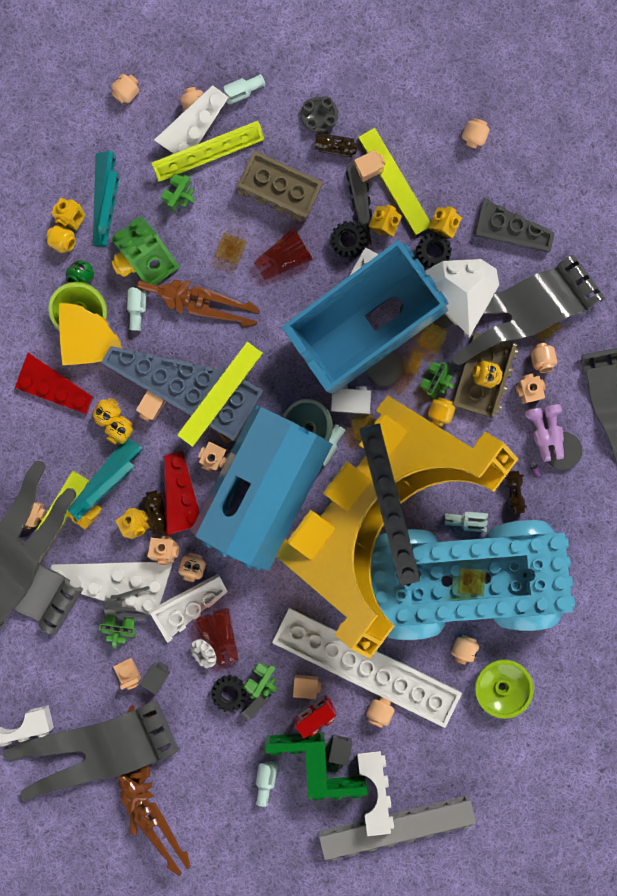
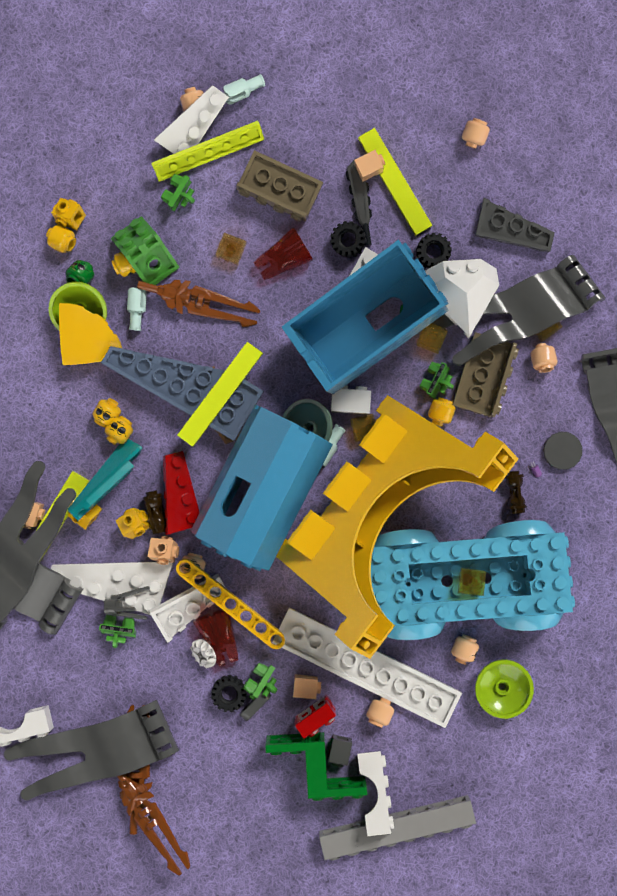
red wing [14,353,94,414] -> none
teal wedge [93,151,120,248] -> none
light nougat head [111,74,139,104] -> none
light nougat bracket [113,657,141,690] -> none
light nougat brick [136,390,166,422] -> none
dark grey brick [139,662,170,695] -> none
light nougat brick [198,442,228,473] -> none
light aqua arm [256,761,278,807] -> none
dark grey dish [301,96,338,133] -> none
dark brown piece [314,133,358,158] -> none
black brick [360,423,420,586] -> none
dark grey tile [366,351,404,387] -> none
yellow brick [368,205,402,237] -> none
clear yellow piece [403,349,424,377] -> none
yellow brick [428,206,462,239] -> none
light aqua arm [445,511,488,532] -> none
yellow head [472,361,502,388] -> none
light nougat brick [516,374,545,404] -> none
lavender piece [525,404,564,462] -> none
none -> yellow beam [176,558,285,649]

